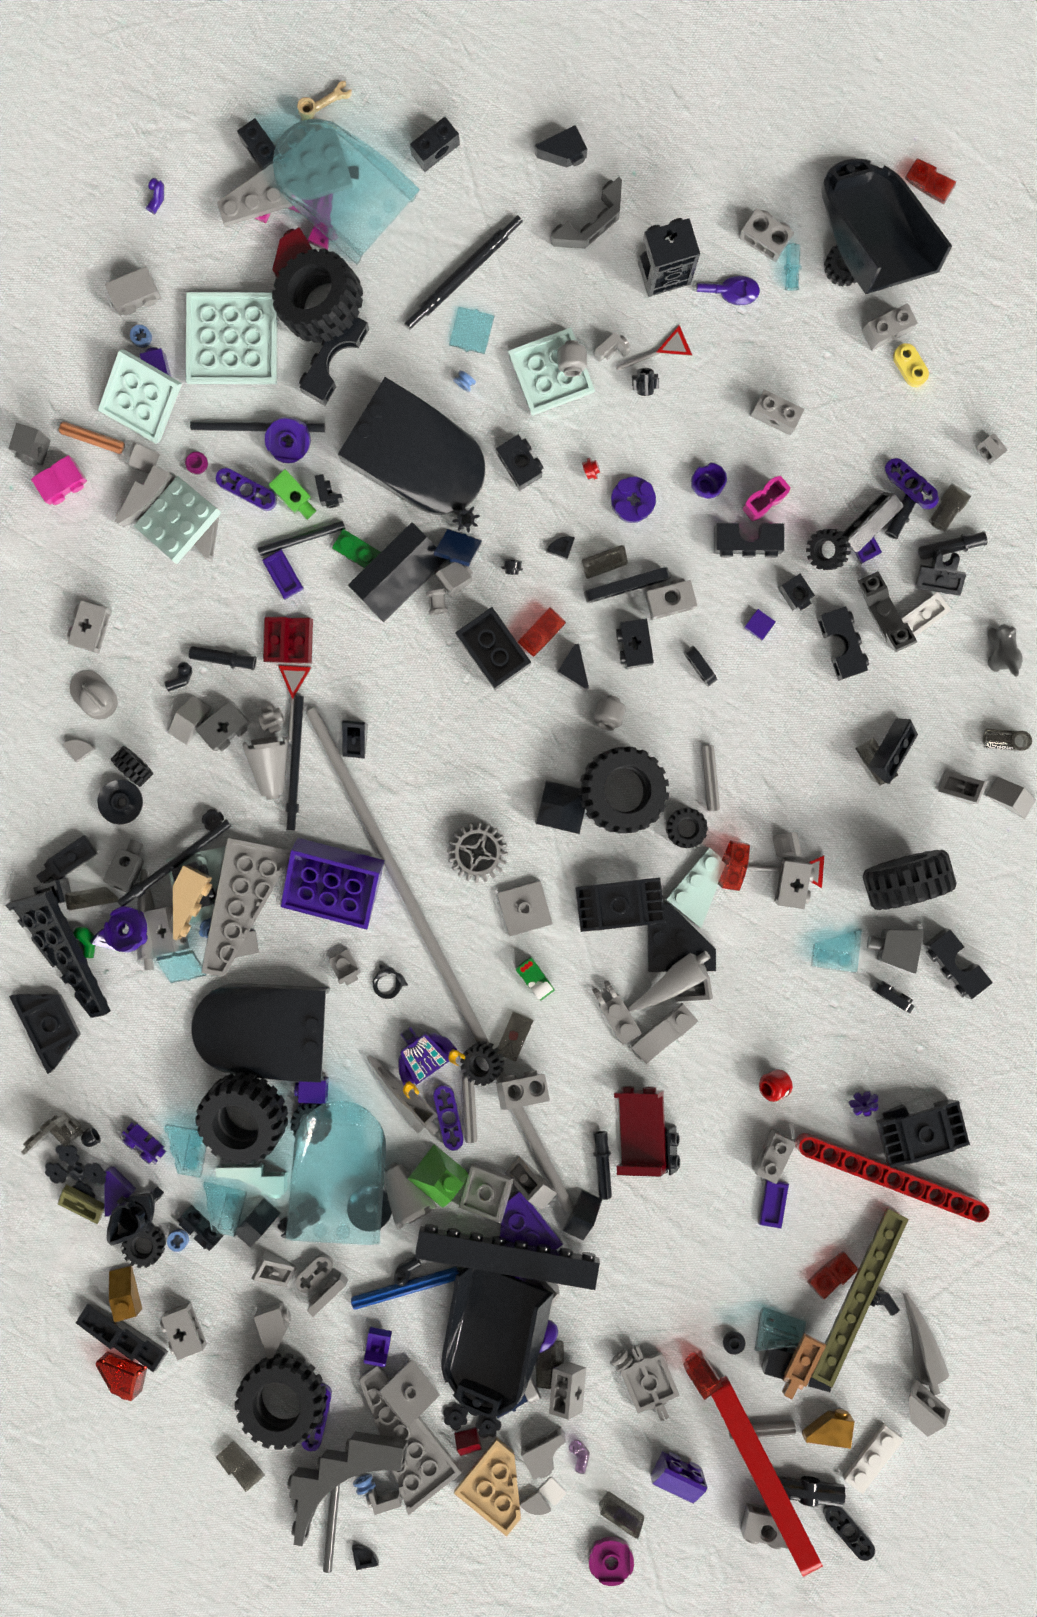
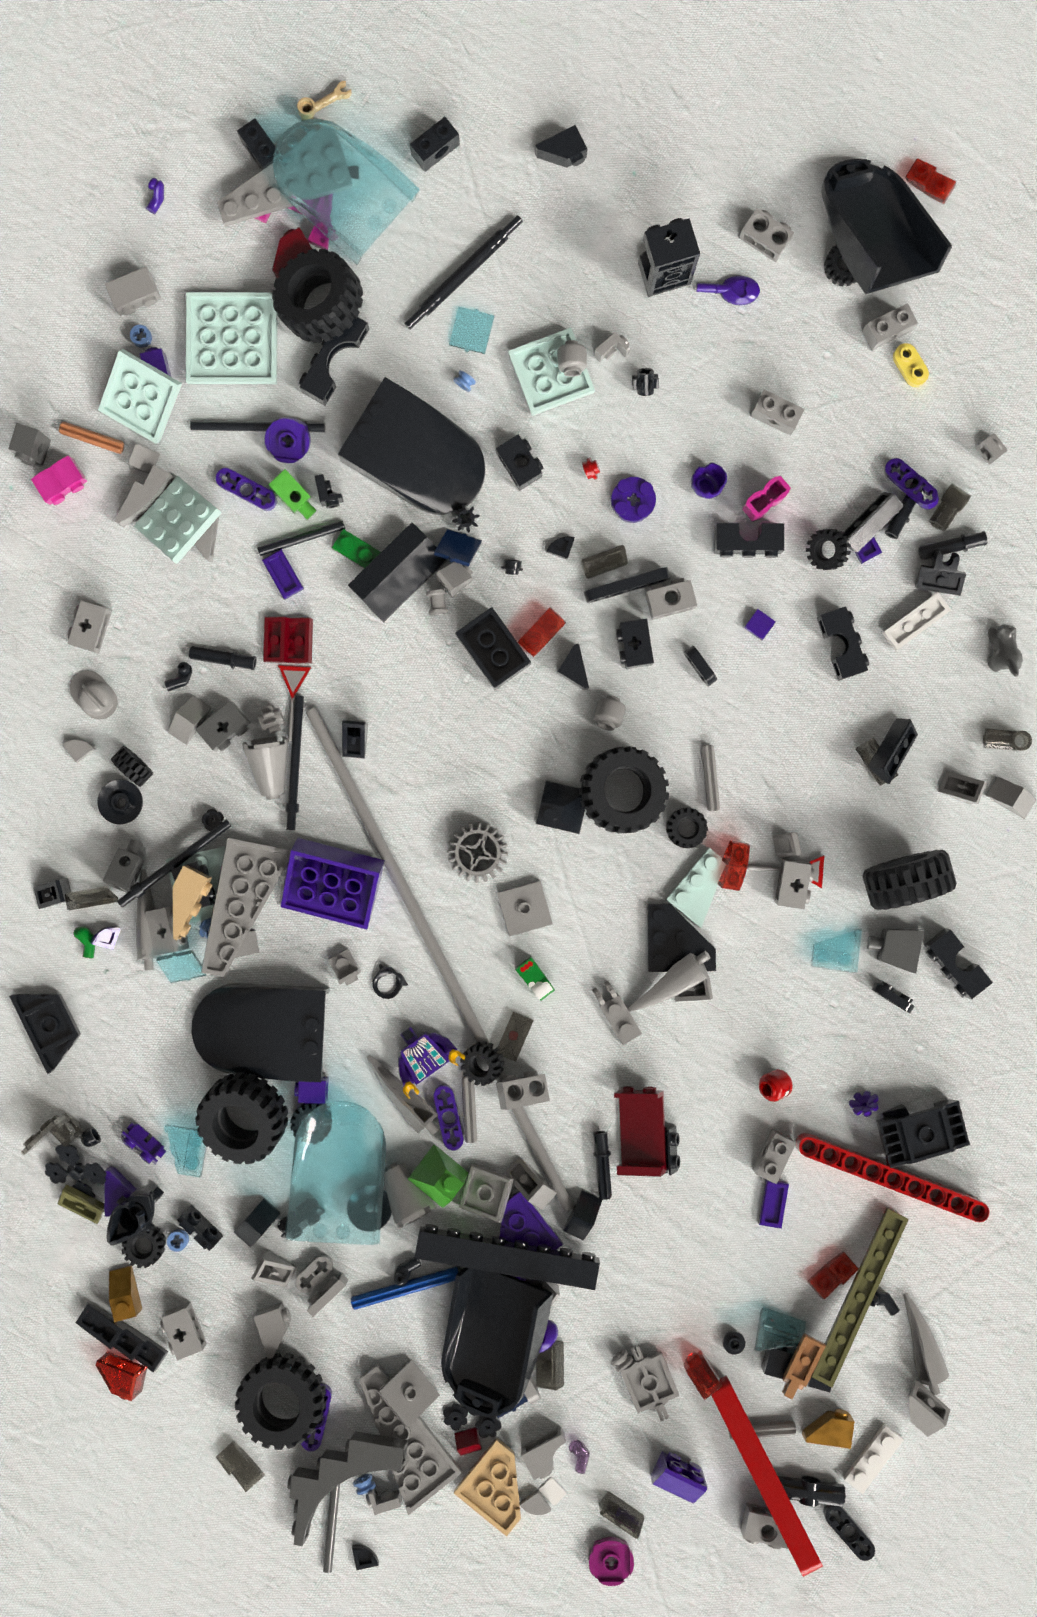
black wing [5,890,111,1018] -> none
black hinge [36,835,98,883] -> none
dark purple plate [103,906,148,953] -> none
magenta plate [185,452,208,475] -> none
clear light blue wing [203,1182,247,1237] -> none
light aqua slope [216,1163,287,1198] -> none
dark purple bracket [363,1327,392,1367] -> none
light grey brick [549,1362,586,1420] -> none
dark grey slope [551,177,622,249] -> none
black plate [575,877,666,932] -> none
light grey piece [616,325,693,370] -> none
light grey slope [631,1002,698,1064] -> none
black brick [778,573,815,611] -> none
clear light blue axle [784,243,802,291] -> none
dark grey slope [858,571,917,652] -> none

